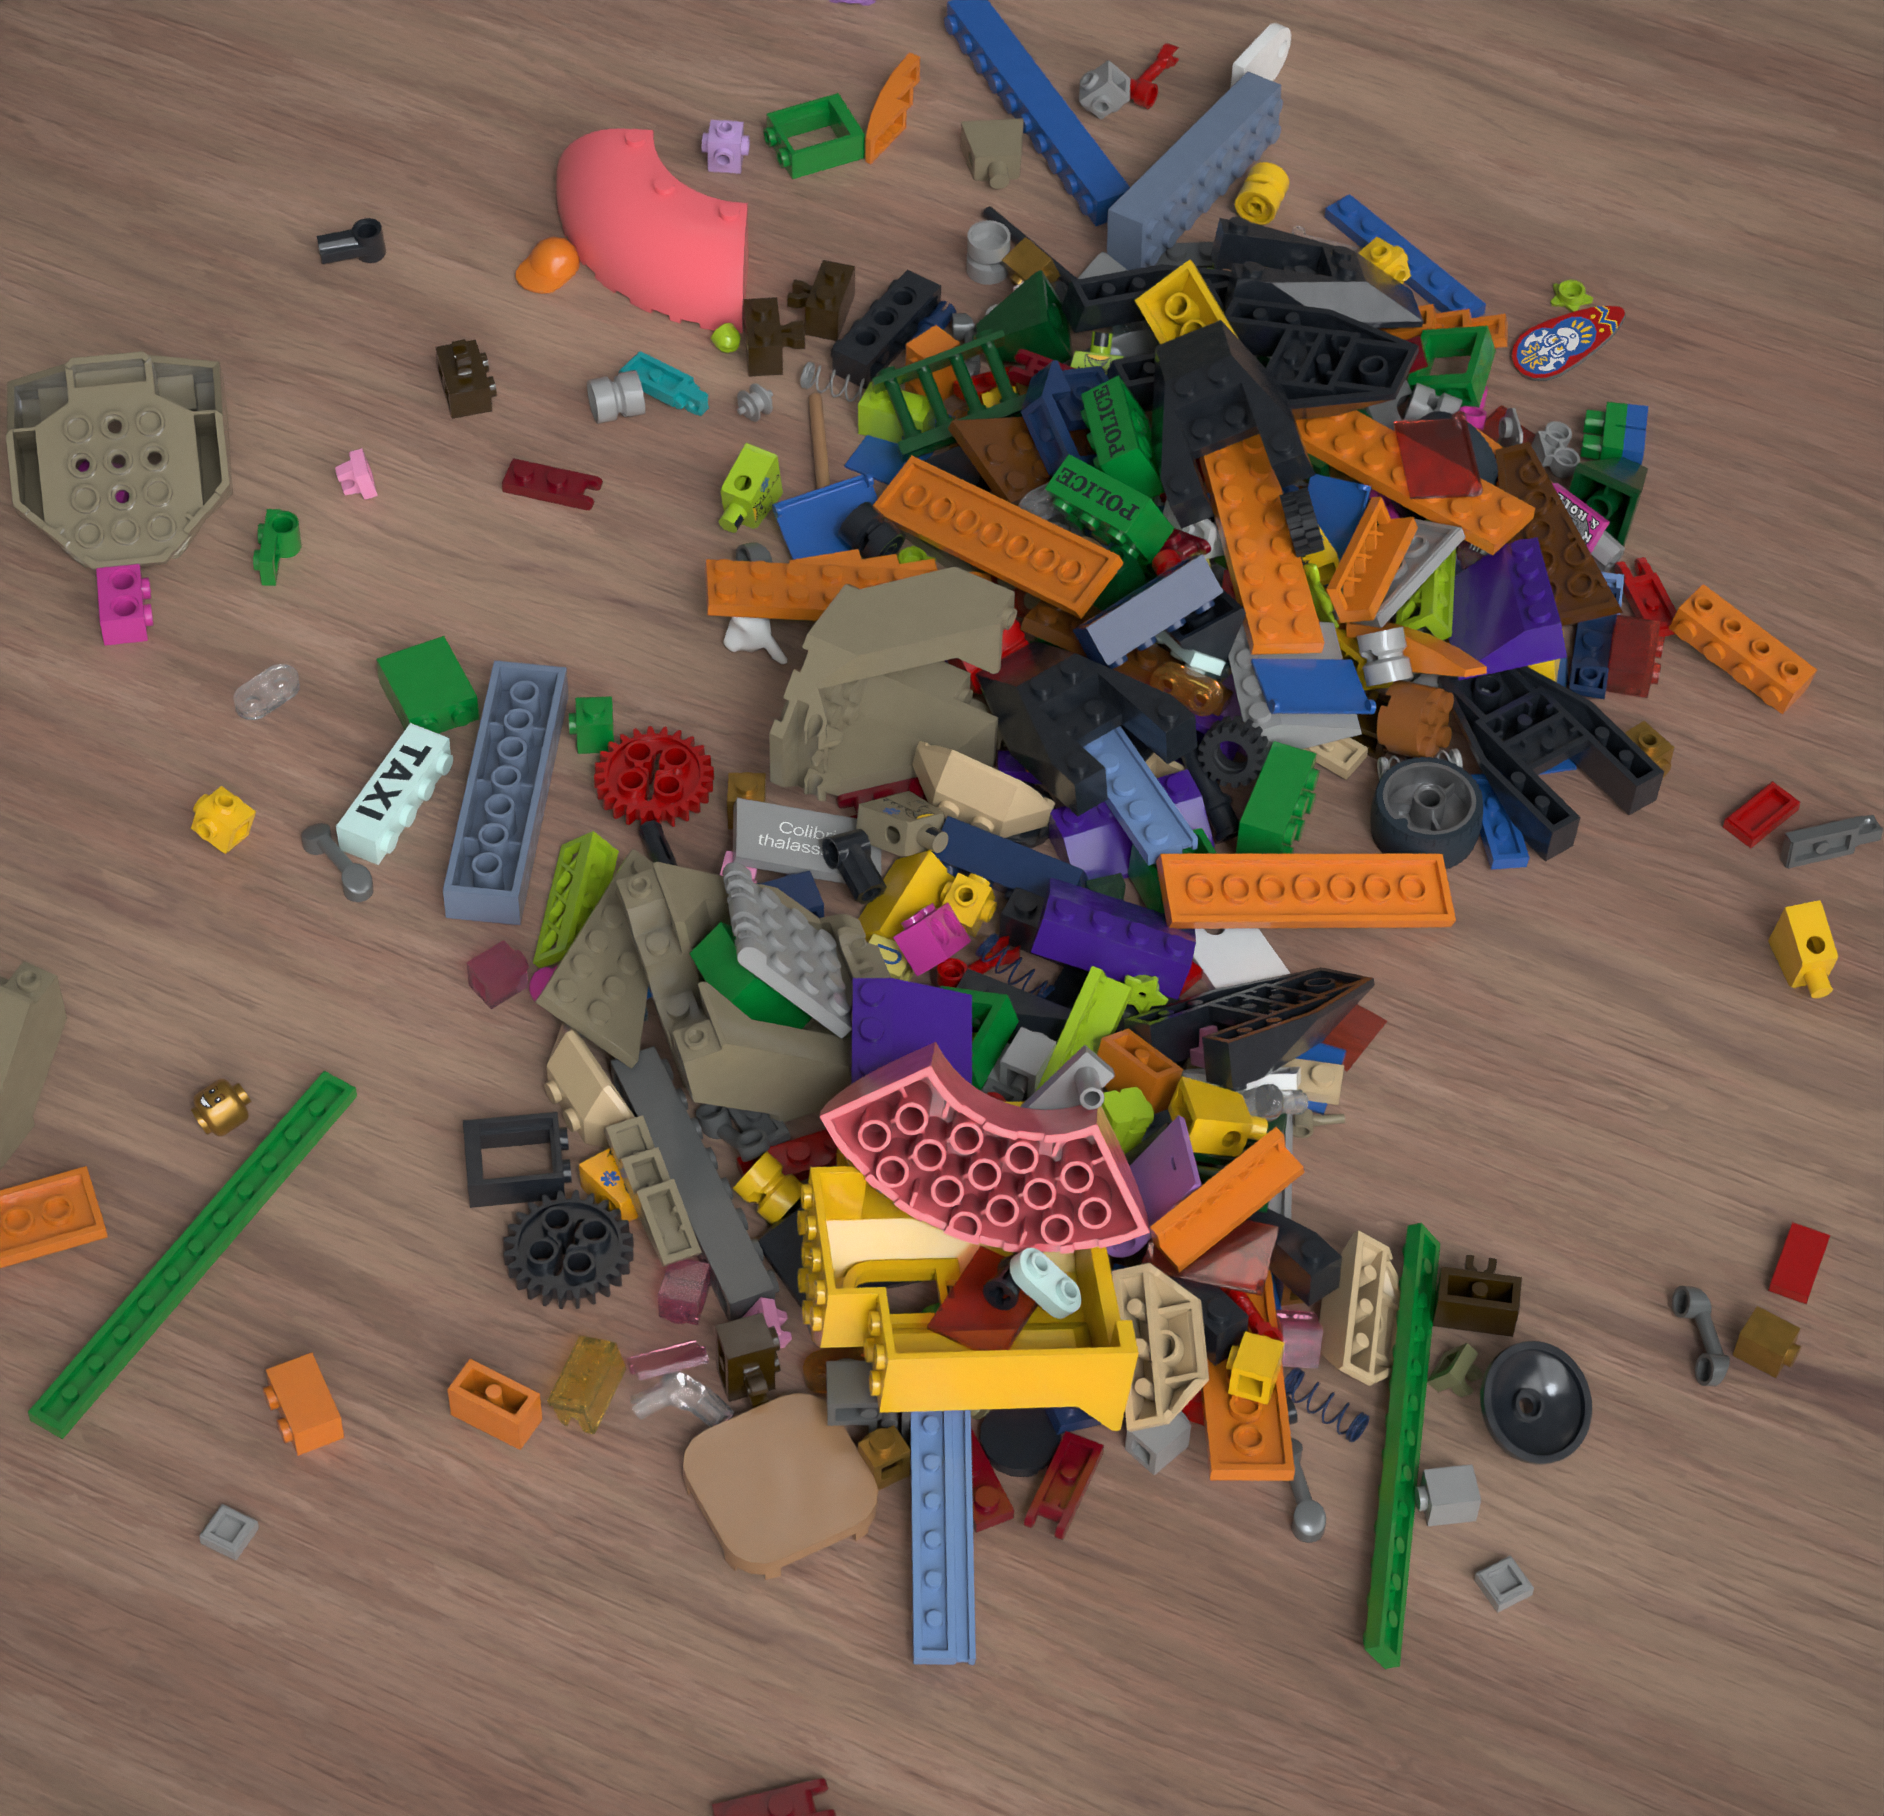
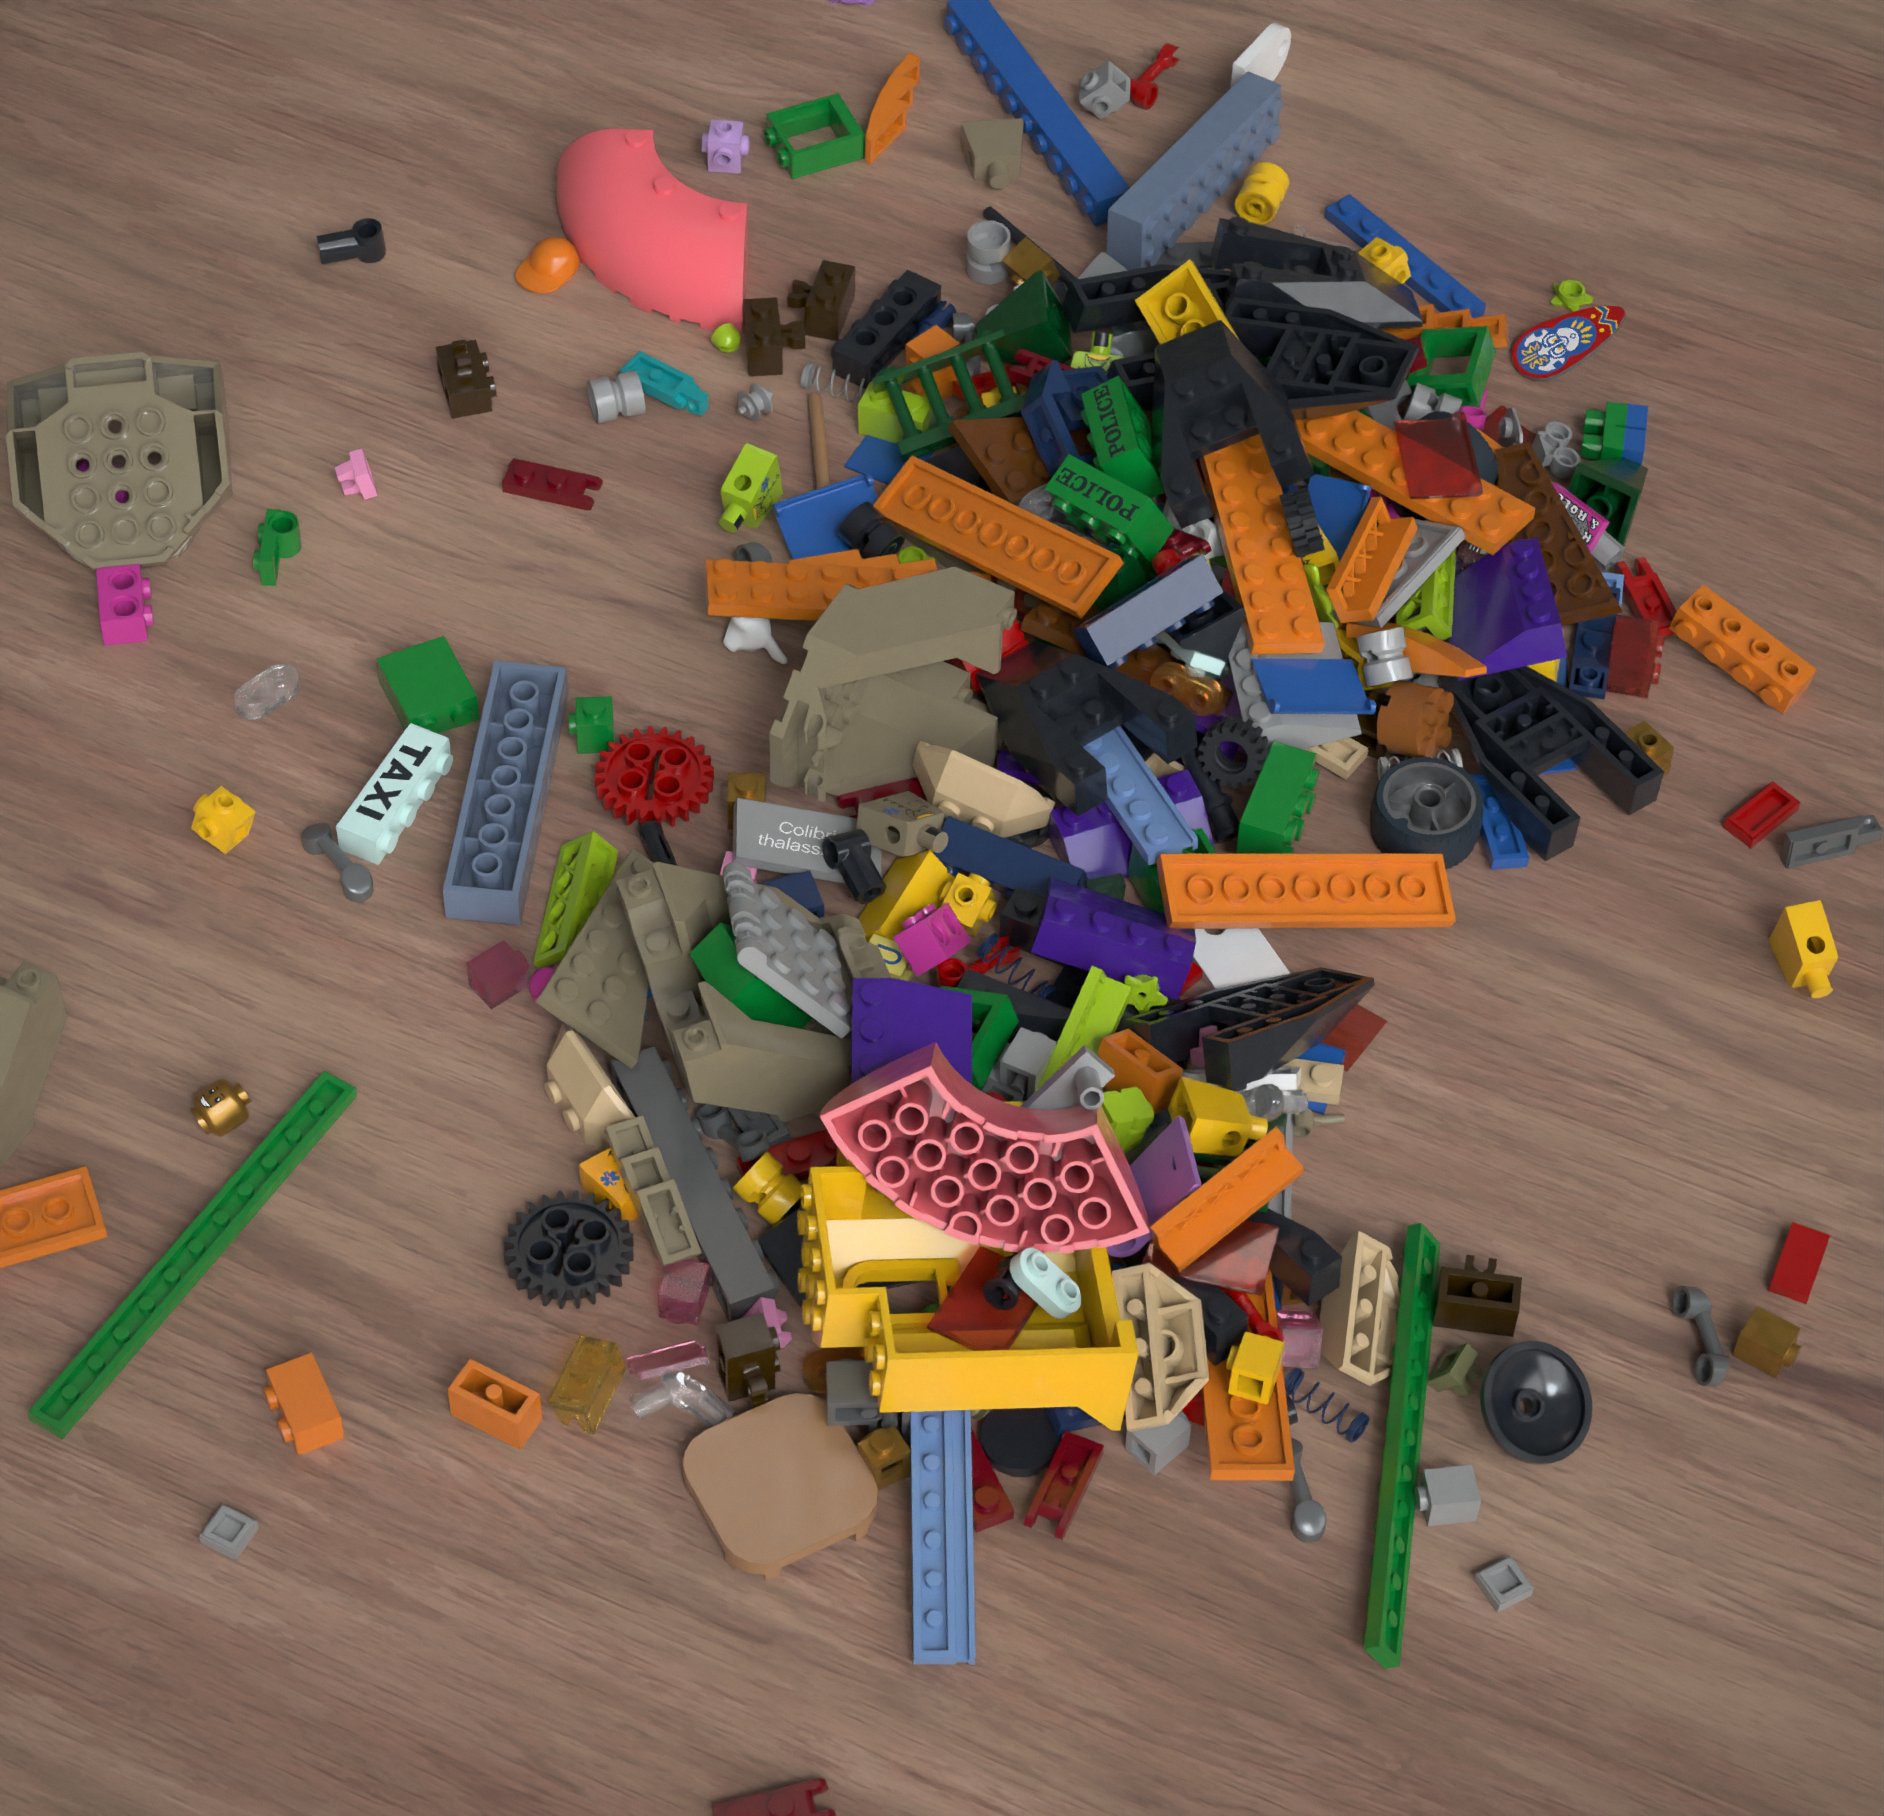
black window [463,1112,572,1208] -> none

